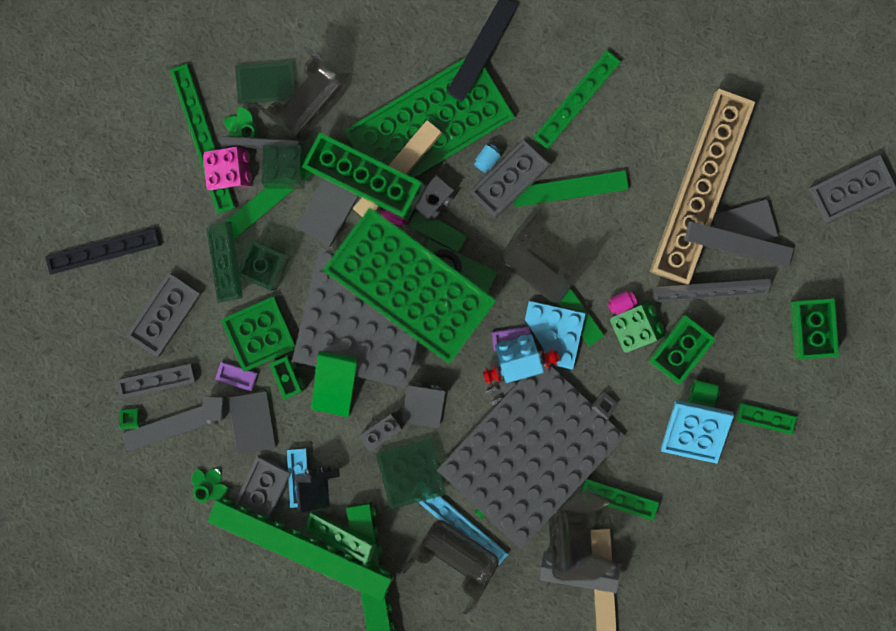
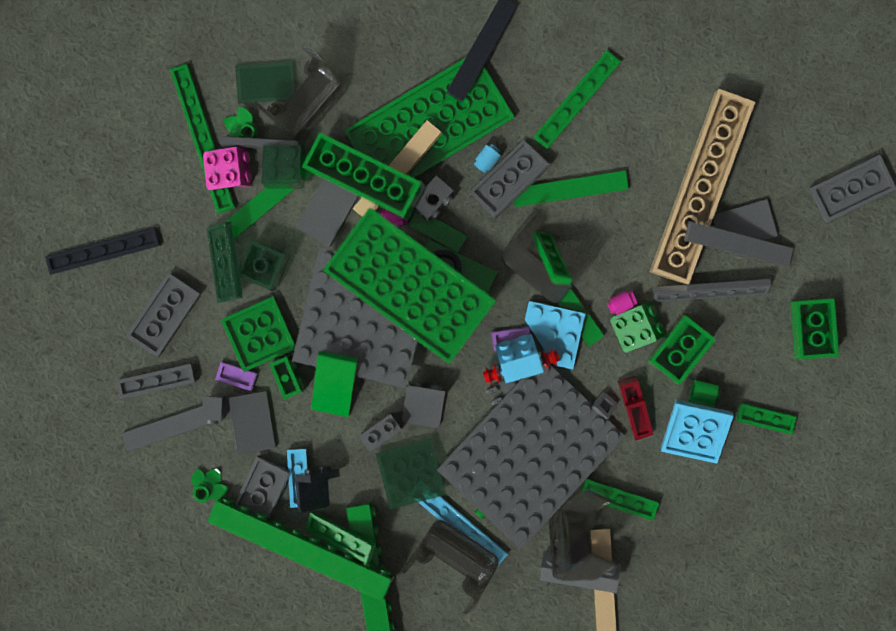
green tile [119,408,140,430] -> none
none -> green plate [532,231,572,285]
none -> dark red slope [617,376,654,441]

